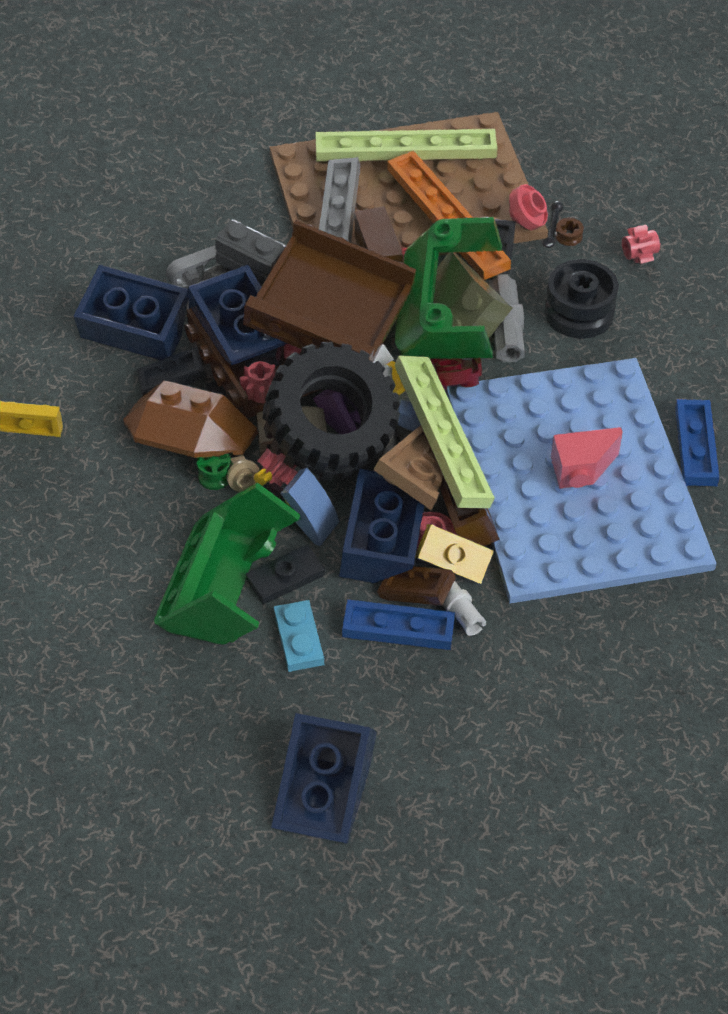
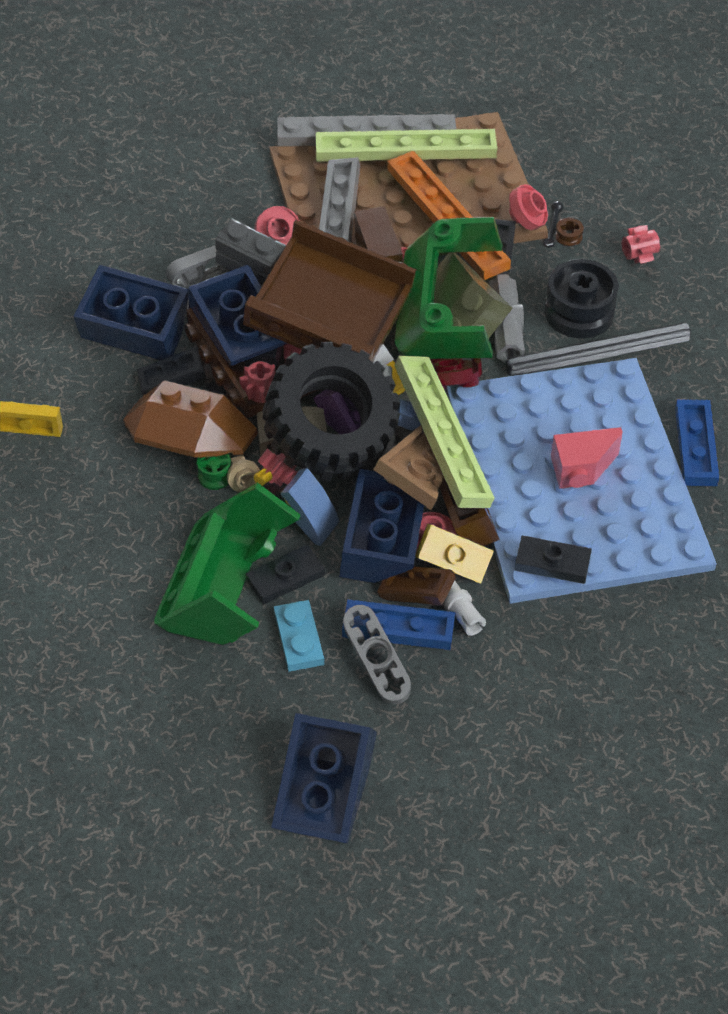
none -> coral plate [255,206,299,245]
none -> light grey plate [277,114,456,146]
none -> light grey beam [343,605,411,704]
none -> axle [506,323,691,376]
none -> black plate [514,535,592,584]

